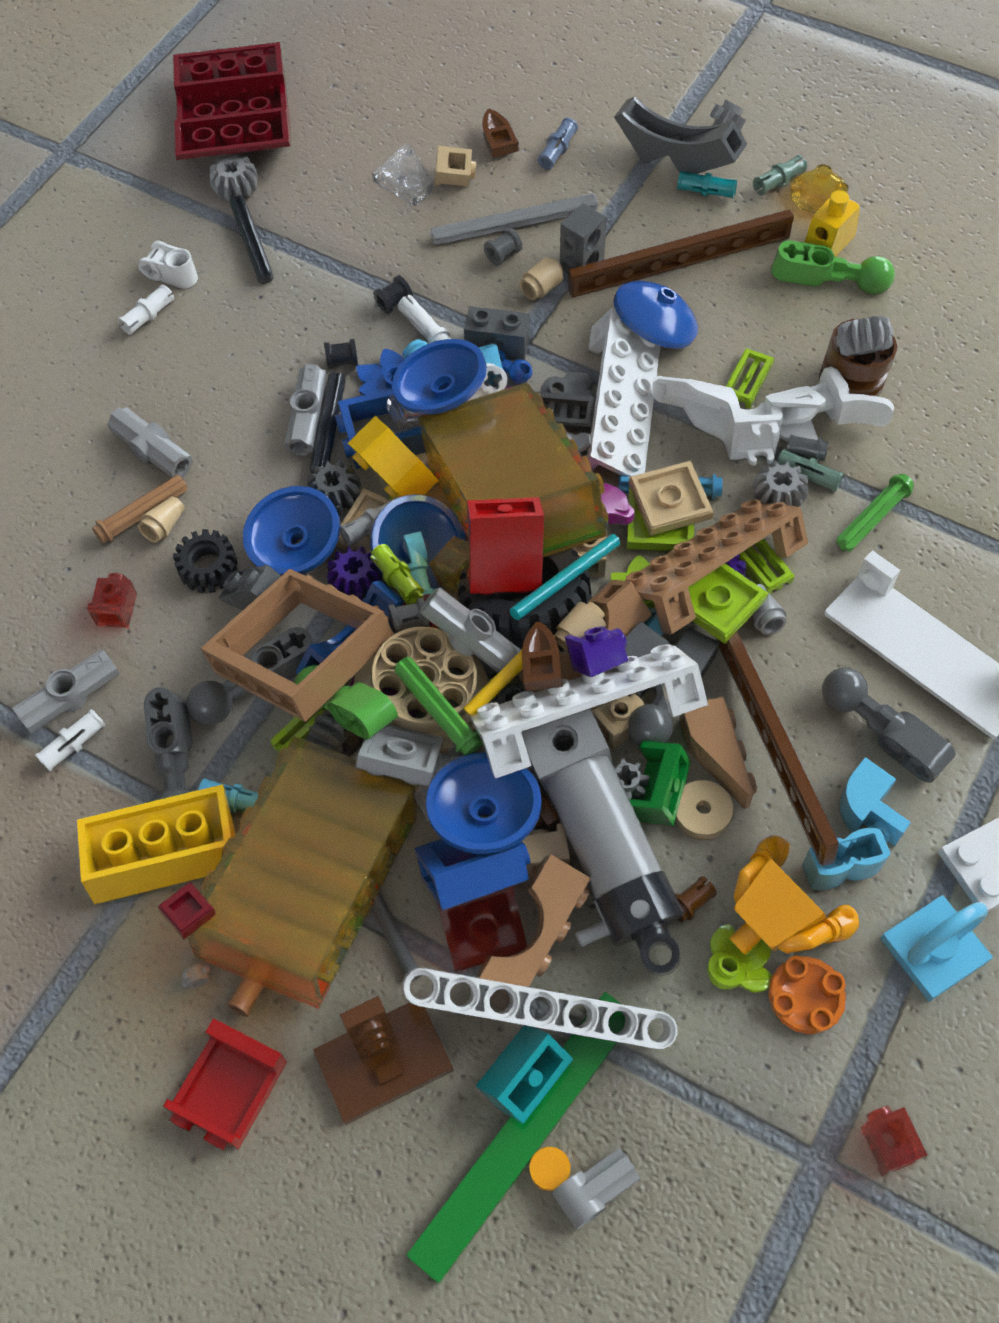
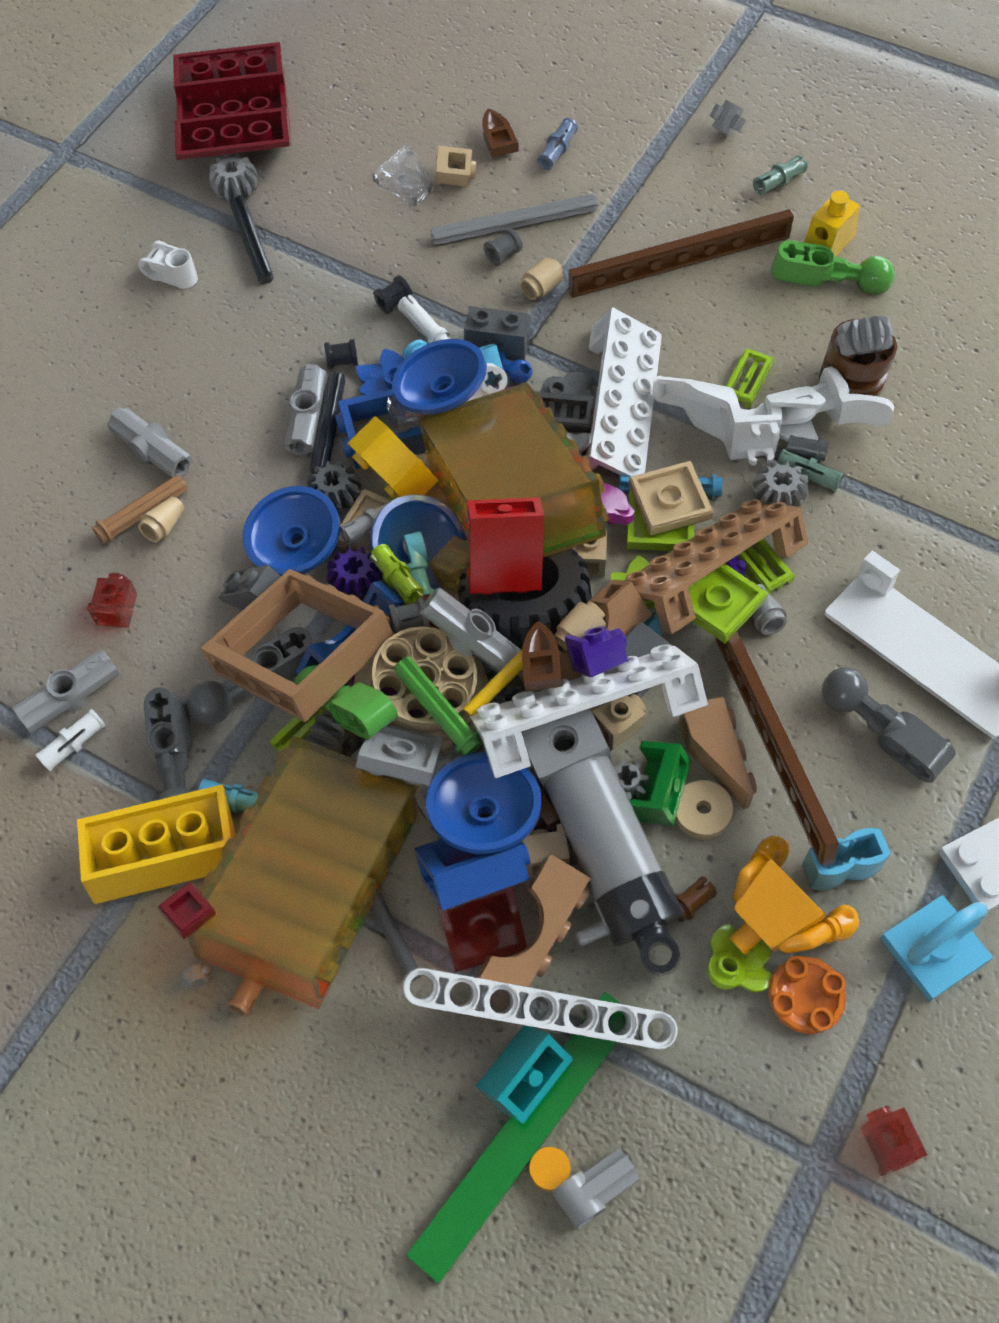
white pin [118,284,175,335] -> none
red panel [163,1018,287,1151] -> none
black tyre [173,529,238,593] -> none
reddish brown piece [313,996,454,1125] -> none
teal bar [509,534,620,621] -> none
dark grey brick [560,203,607,274] -> none
dark grey arch [614,97,747,174] -> none
blue dish [614,281,698,349] -> none
dark grey beam [628,627,721,747] -> none
teal pin [677,171,737,199] -> none
clear yellow dish [790,164,849,213] -> none
bright green axle [836,474,914,552] -> none
medium azure brick [839,757,911,846] -> none

